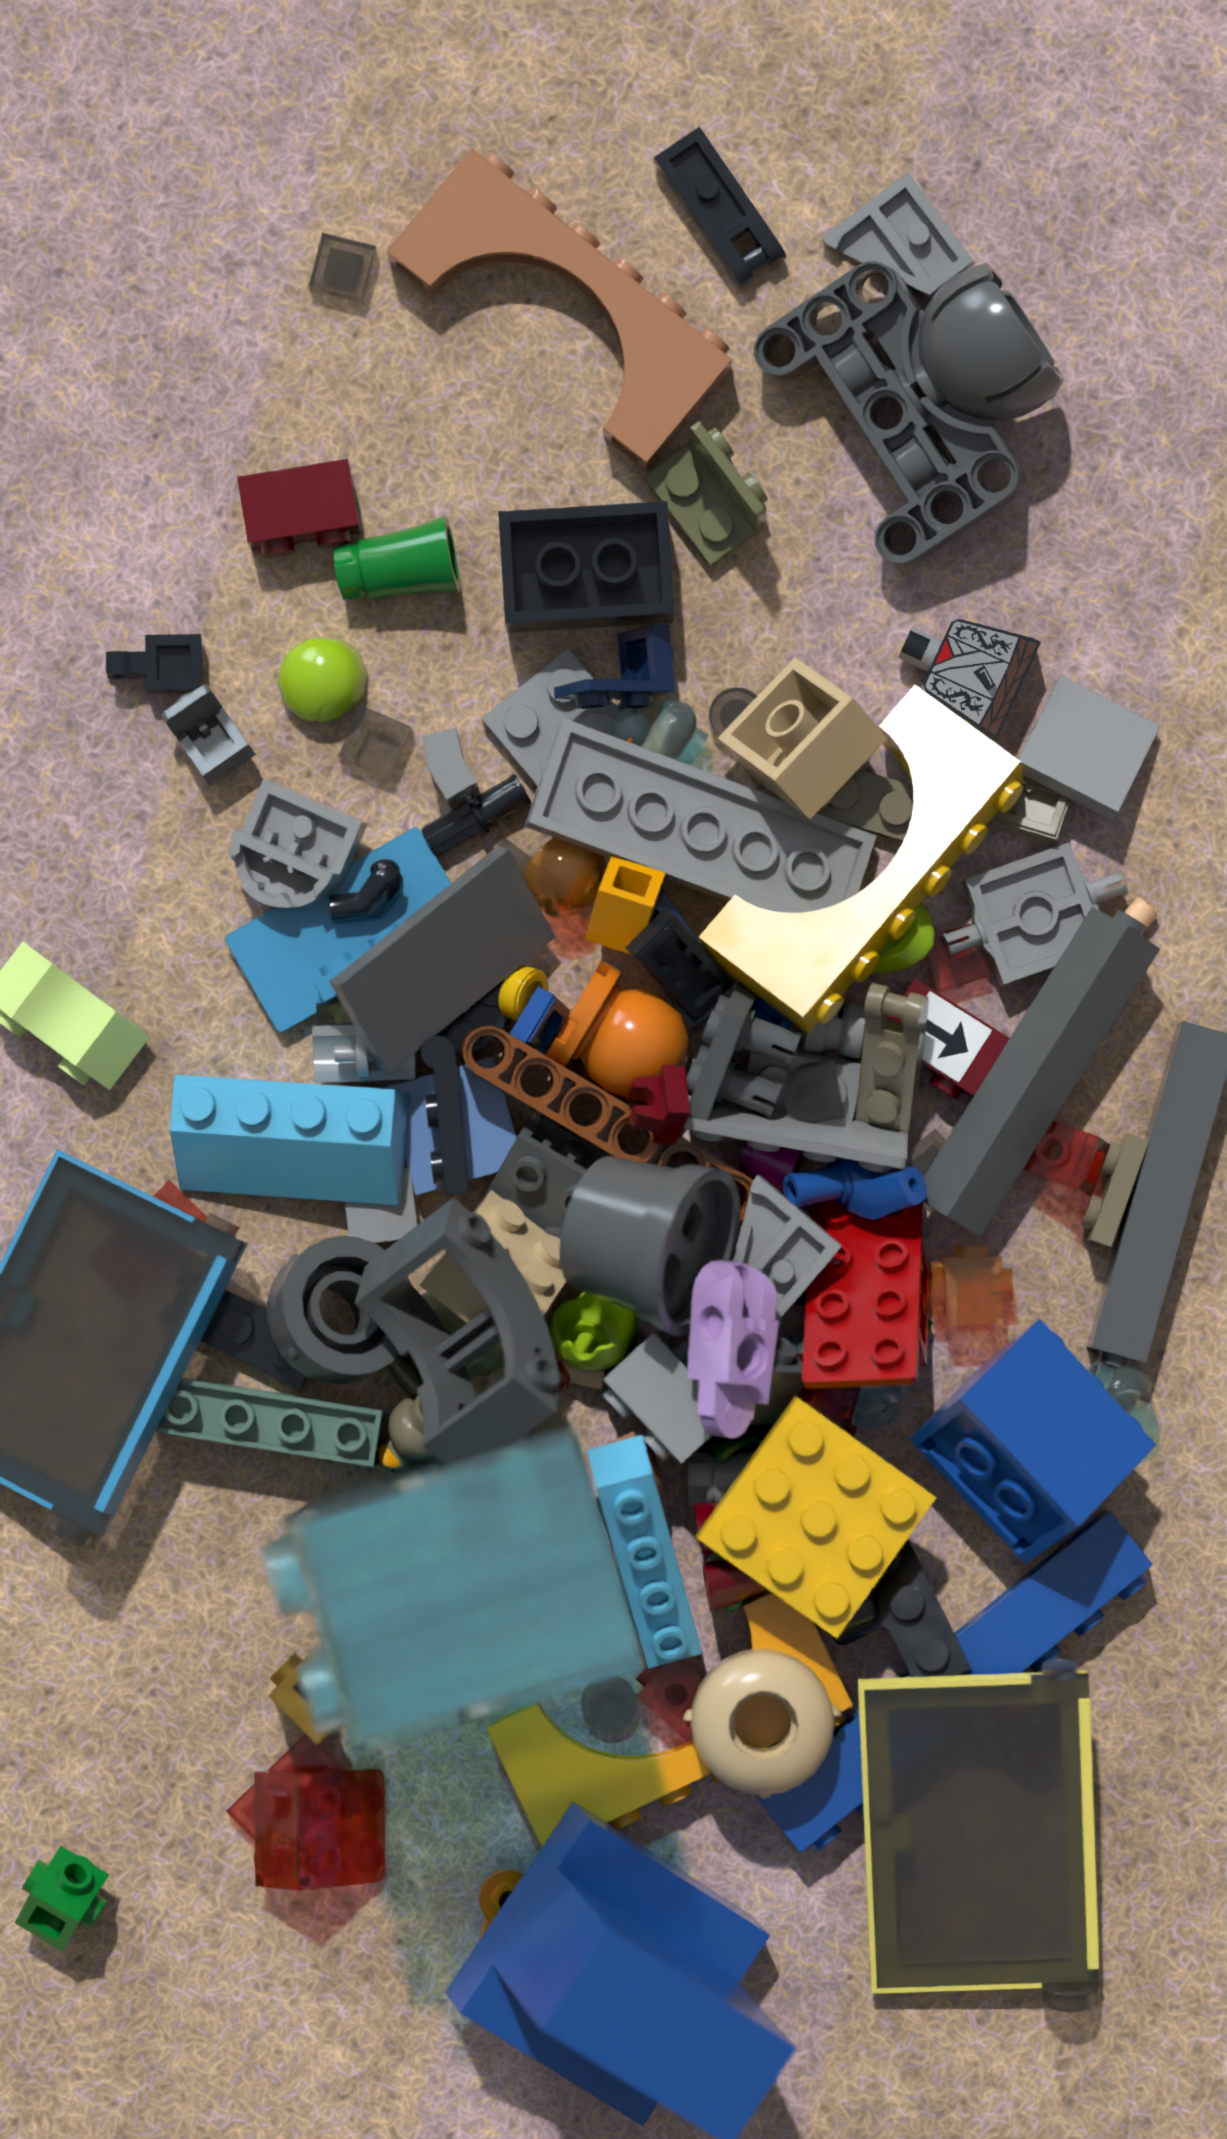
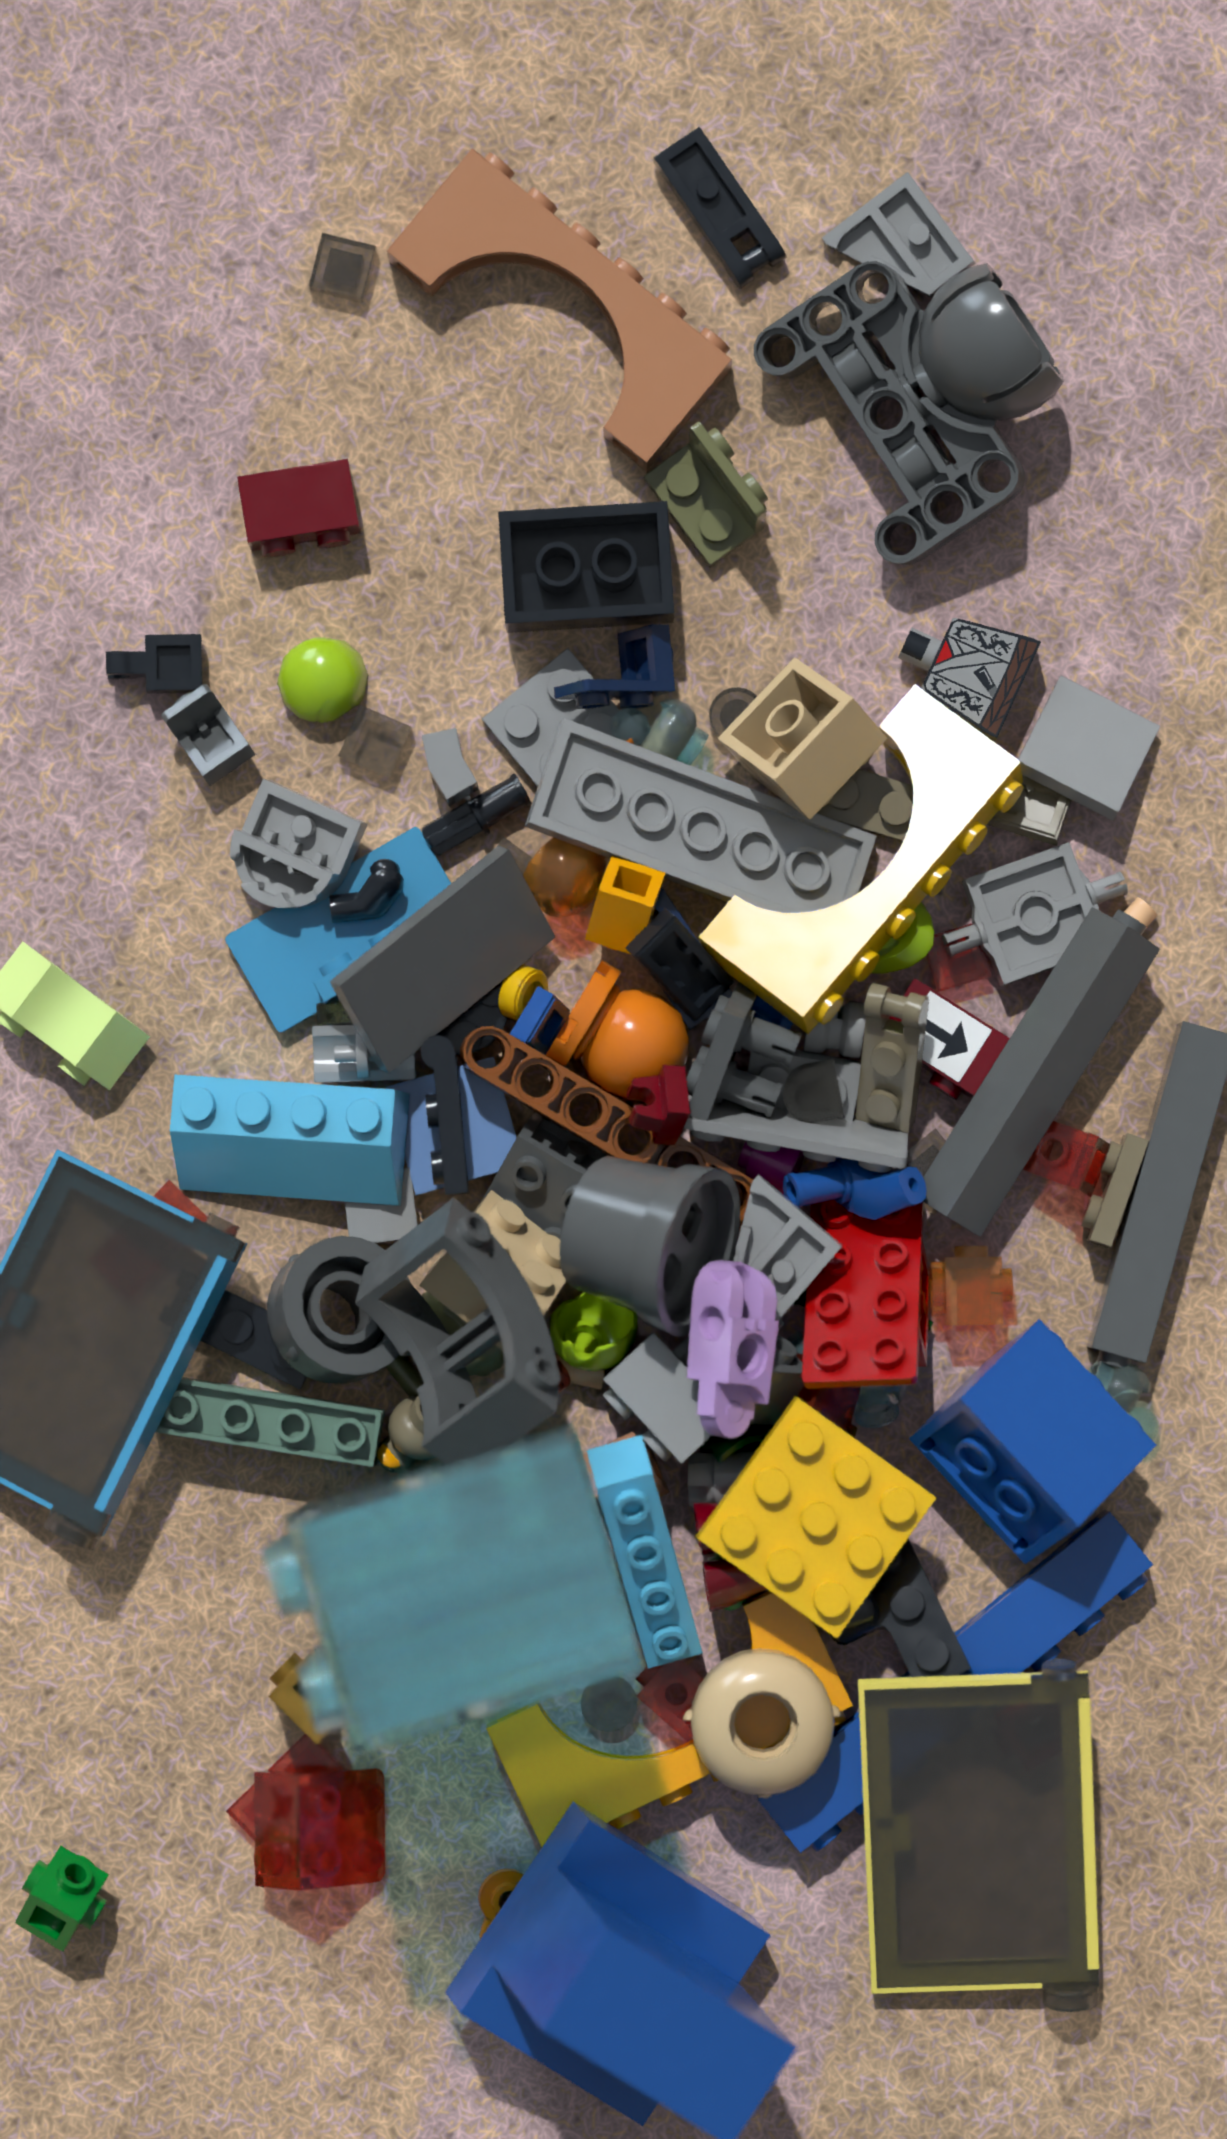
green plant [333,515,461,601] -> none

